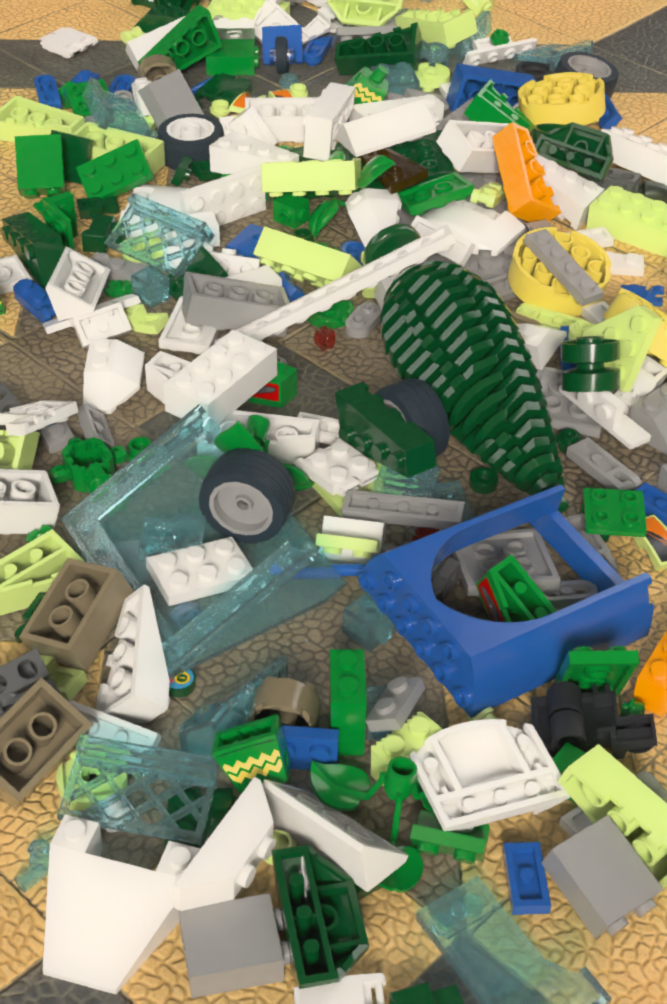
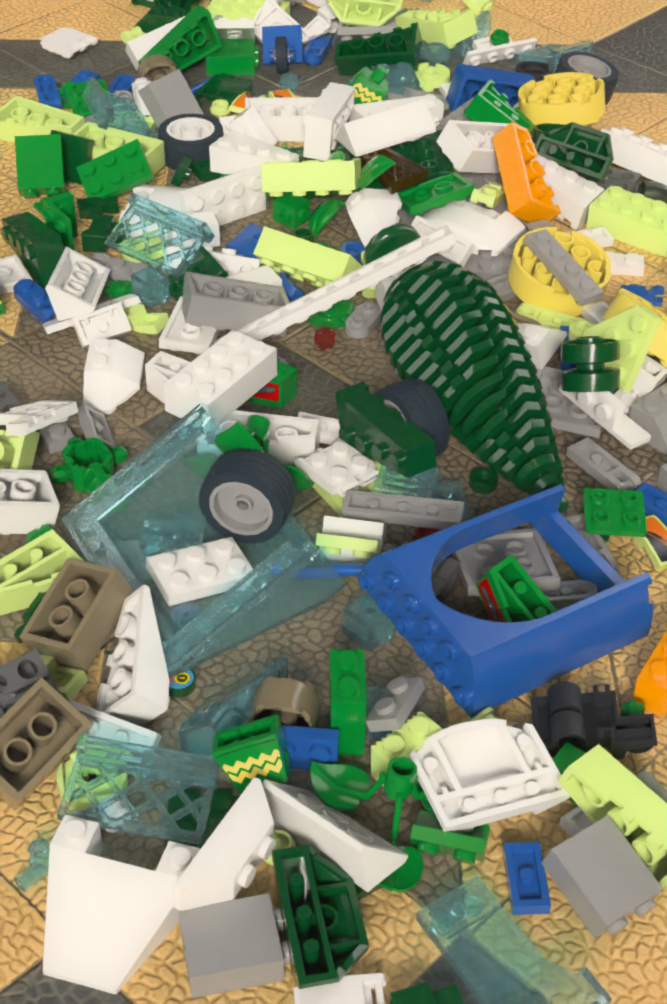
green plate [127,437,155,462] -> none
yellowish green plate [289,83,308,97] -> none
green plate [553,646,639,695] -> none
dark green plate [555,428,582,453] -> none
blue plate [598,94,623,129] -> none

